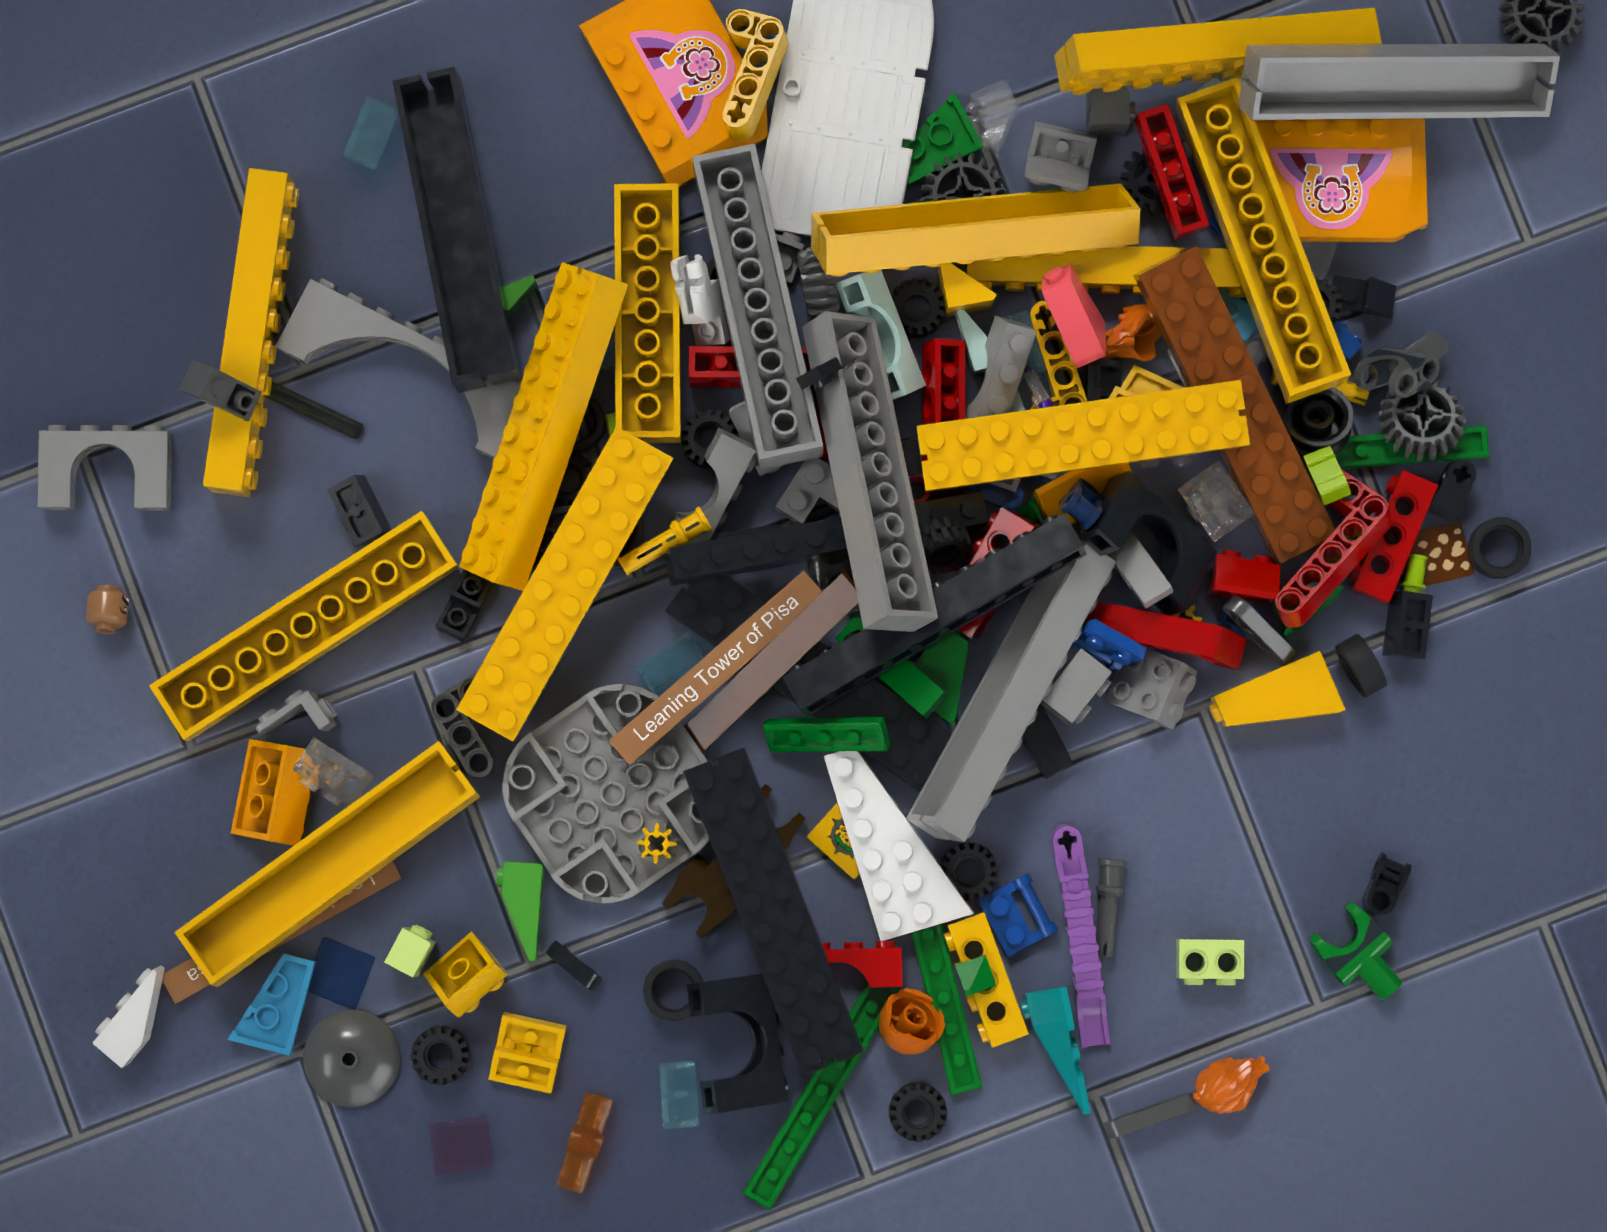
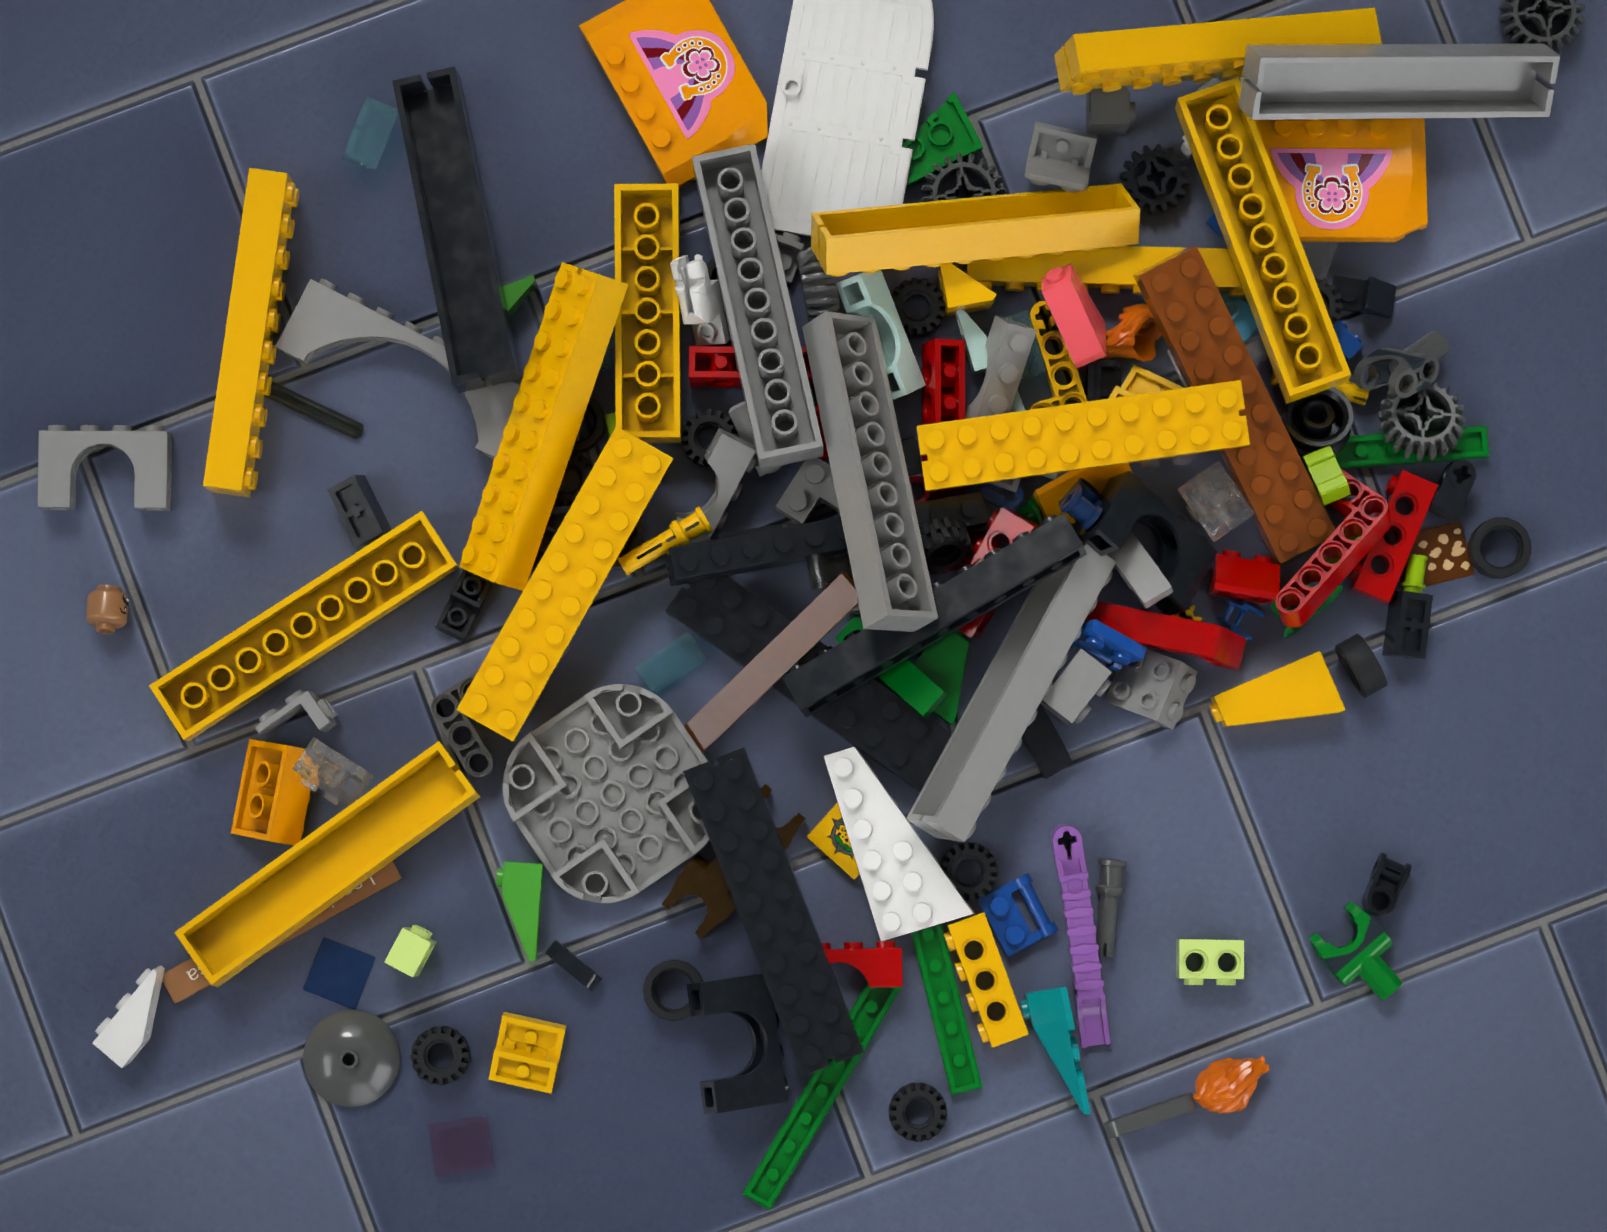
dark grey slope [179,360,262,421] -> none
dark azure wing [227,953,316,1056] -> none
yellow brick [423,931,508,1018] -> none
clear orange piece [557,1092,613,1194] -> none
medium nougat tile [609,570,822,765] -> none
yellow gear [636,823,677,864] -> none
clear light blue hinge [659,1060,700,1129] -> none
yellow beam [722,9,789,141] -> none
green tile [763,717,891,752] -> none
black plate [796,357,842,390] -> none
orange cylinder [878,988,945,1055] -> none
green slope [955,955,996,996] -> none
clear slope [967,79,1018,157] -> none
clear piece [1024,367,1054,409] -> none
red brick [1134,103,1209,241] -> none
dark grey beam [1223,595,1296,666] -> none

